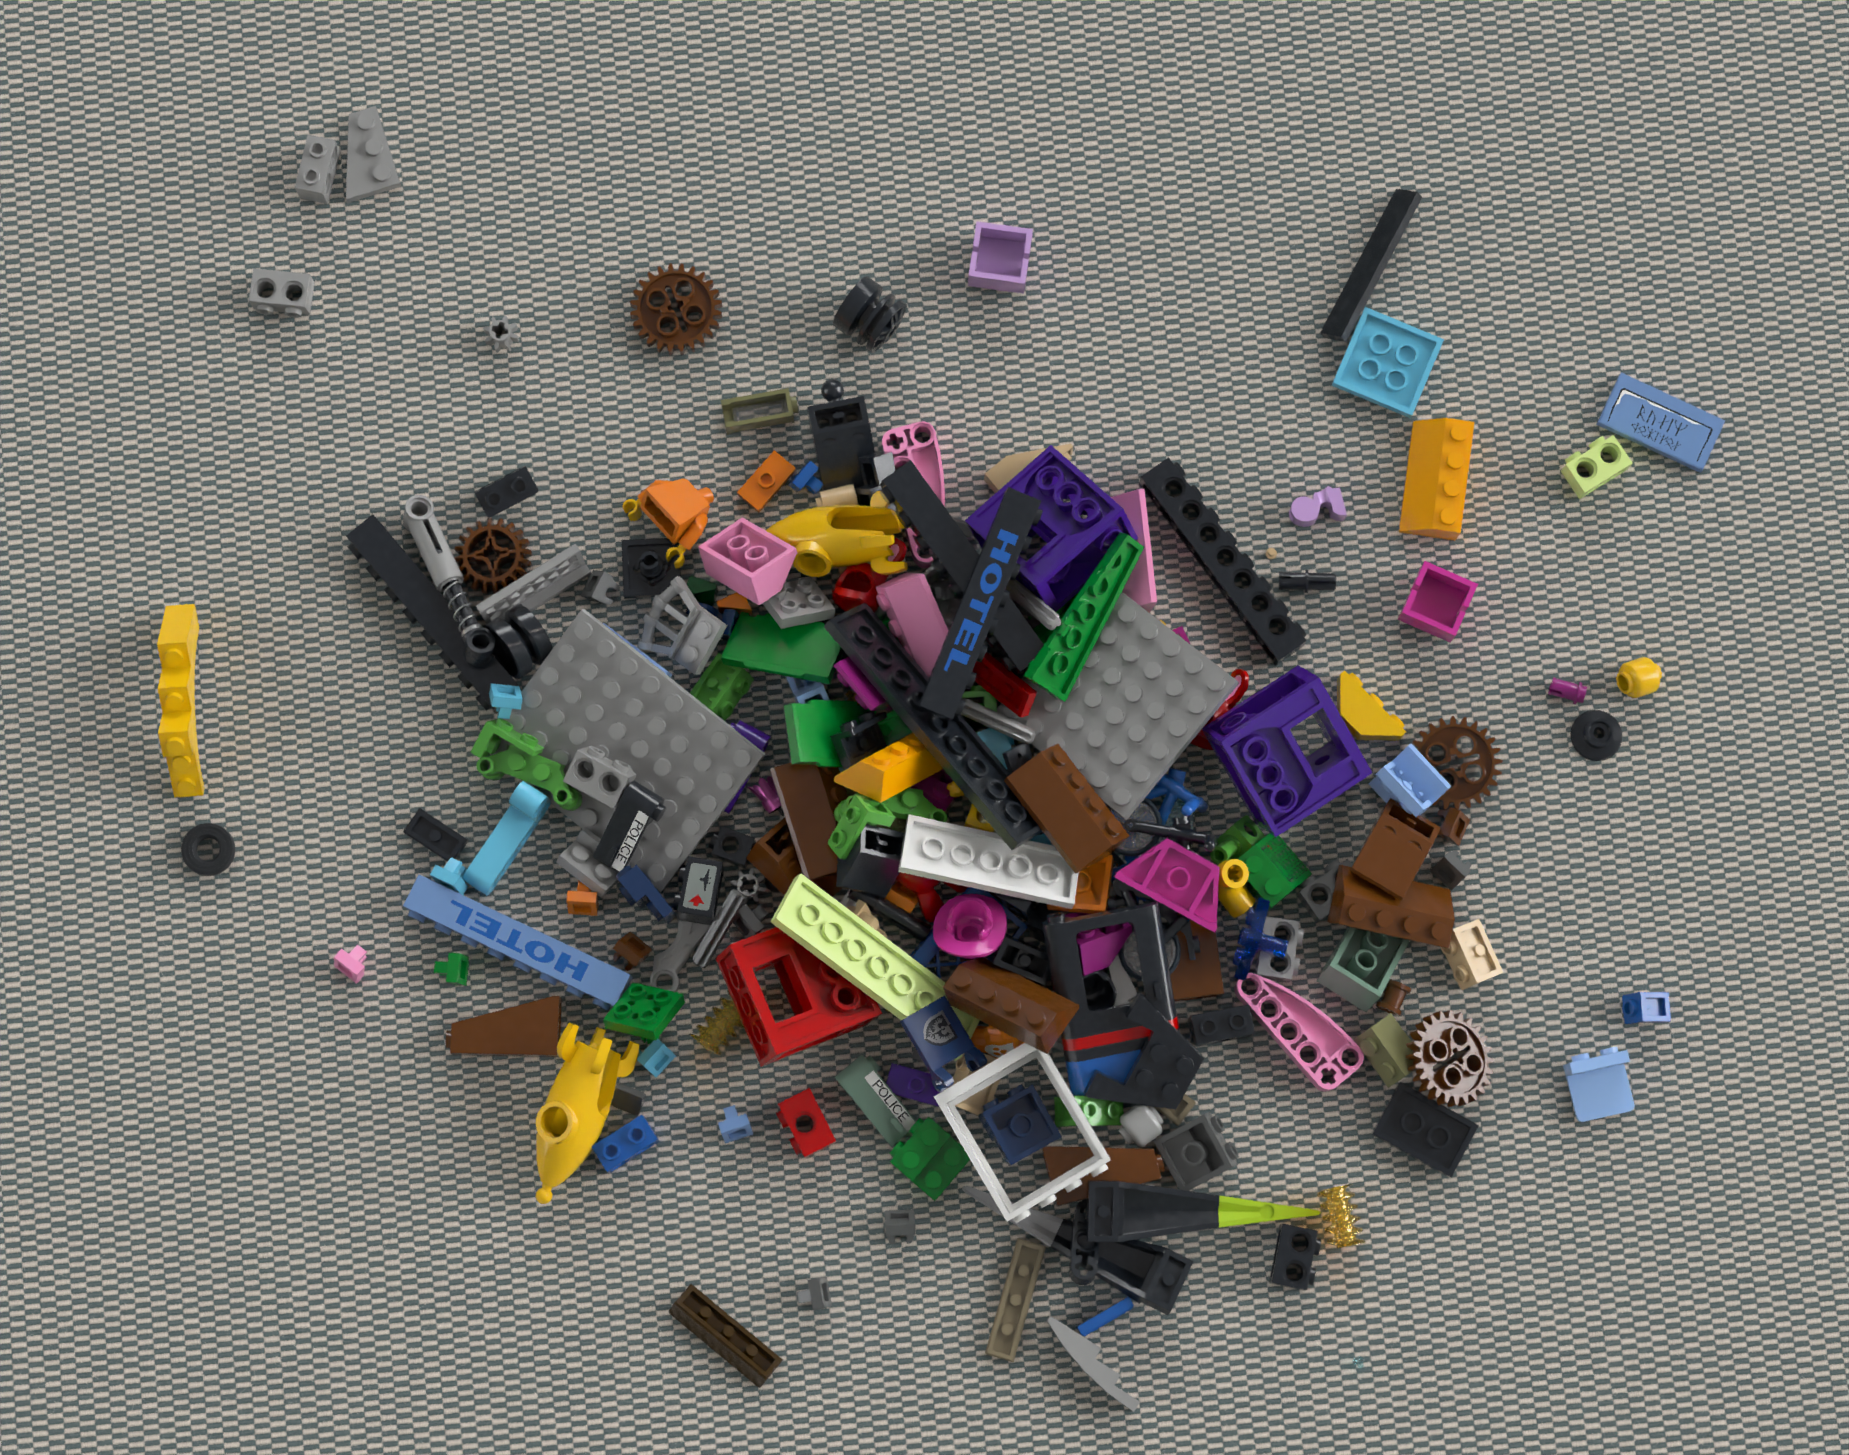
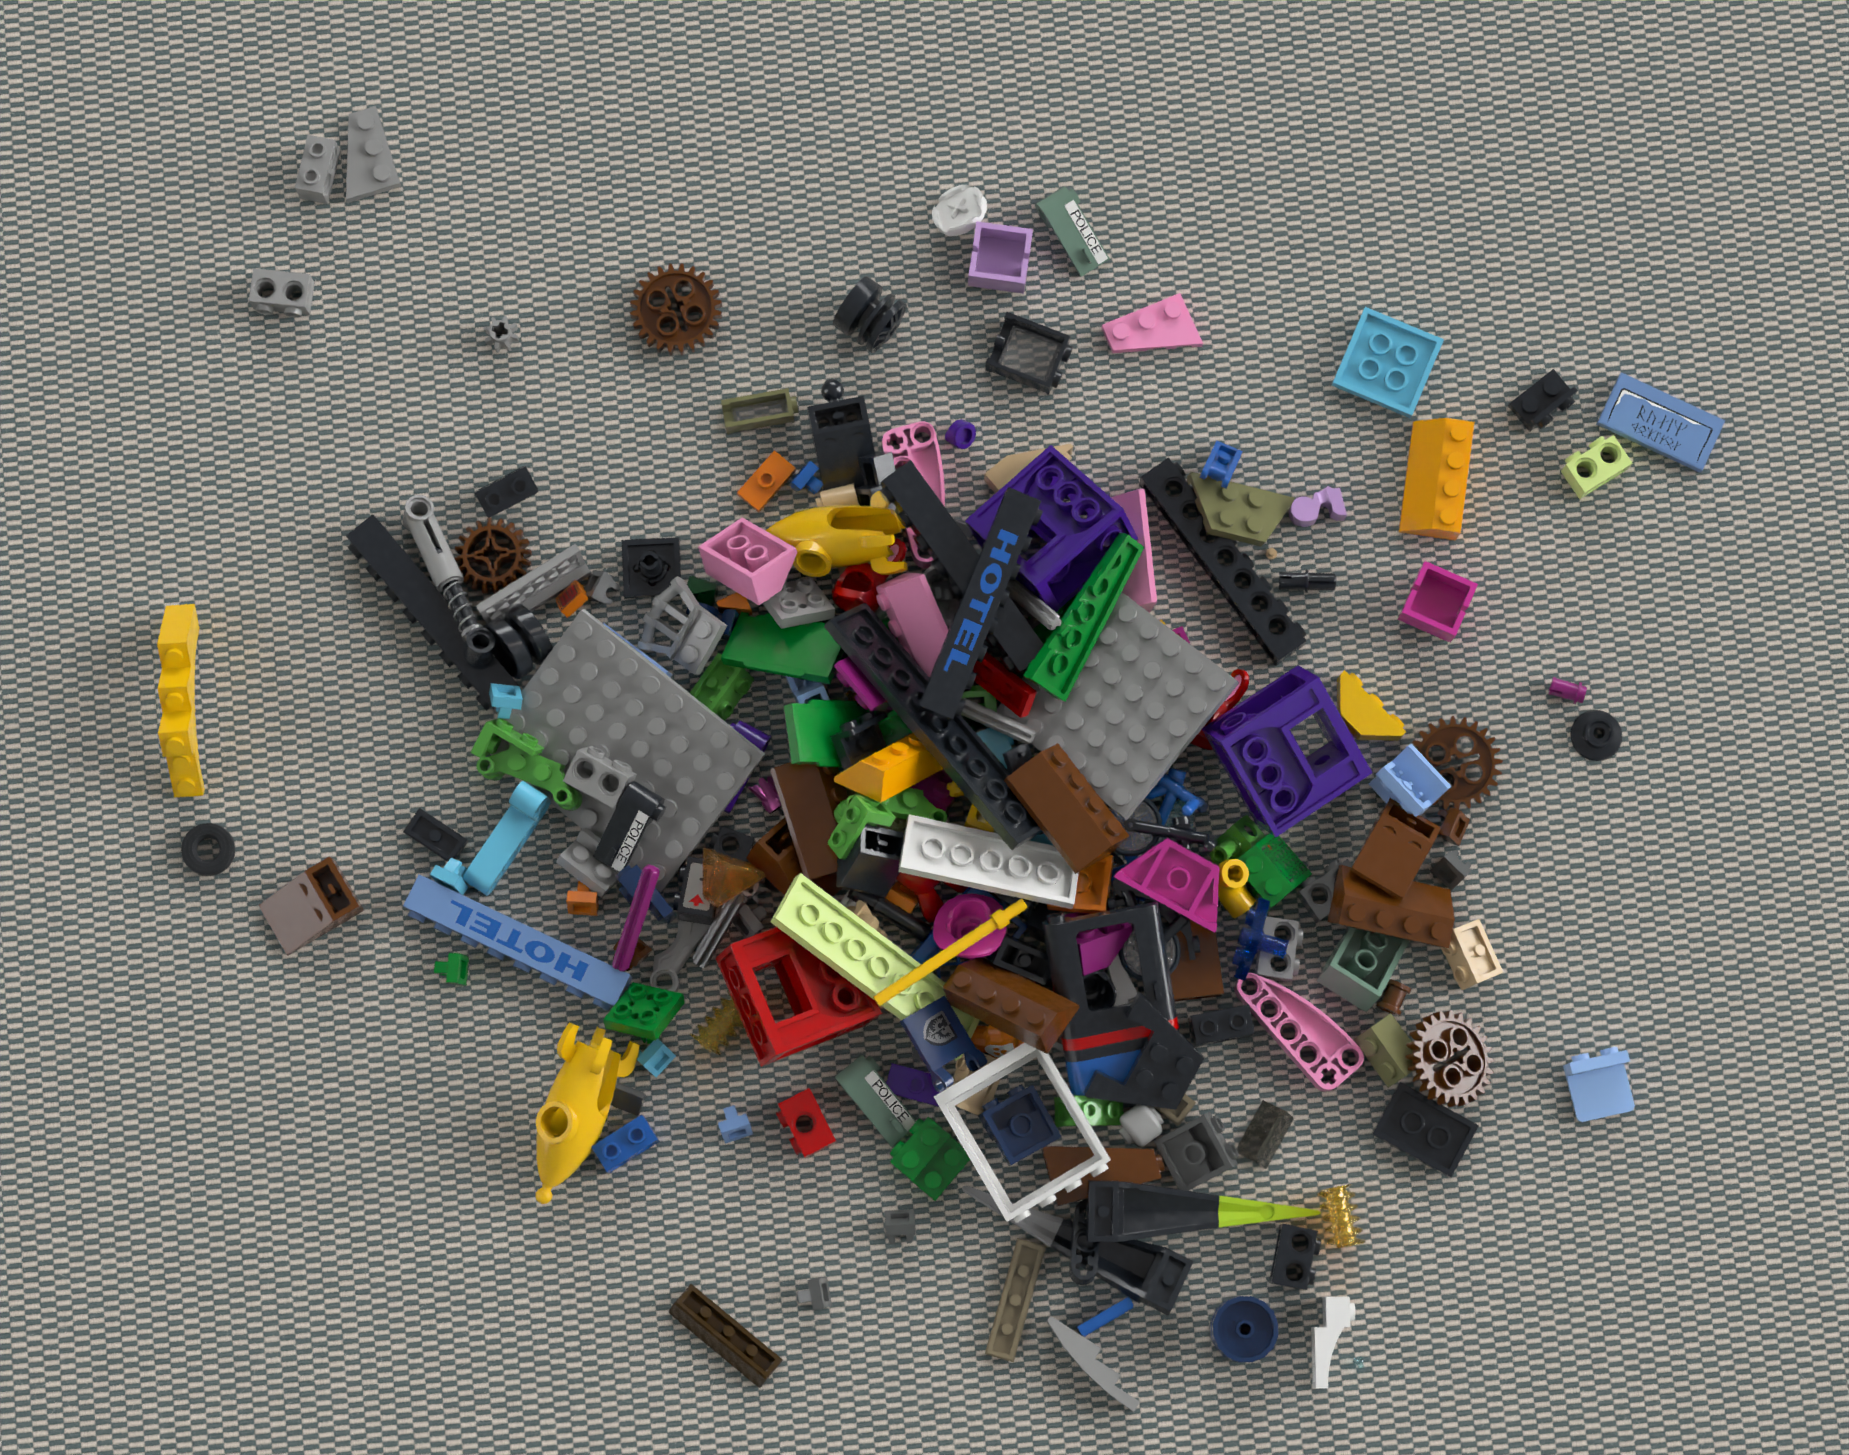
bright pink tile [334,945,367,984] -> none
reddish brown slope [446,996,562,1058] -> none
orange torso [623,478,714,568] -> none
black tile [1320,189,1422,342] -> none
yellow head [1616,657,1662,698] -> none
bracket [1622,992,1671,1024] -> none
none -> slope [258,856,365,956]
none -> orange tile [555,579,588,618]
none -> magenta axle [612,864,660,972]
none -> clear orange slope [703,847,766,908]
none -> yellow bar [873,899,1028,1007]
none -> white tile [932,185,987,236]
none -> dark purple tile [945,419,976,449]
none -> window [985,312,1073,395]
none -> sand green door [1035,186,1110,277]
none -> bright pink wing [1102,293,1203,353]
none -> olive wing [1187,472,1294,547]
none -> blue hinge [1199,440,1243,488]
none -> dark blue wheel [1210,1296,1278,1362]
none -> clear smoke slope [1236,1100,1294,1169]
none -> white slope [1311,1297,1355,1388]
none -> black bracket [1508,369,1578,432]

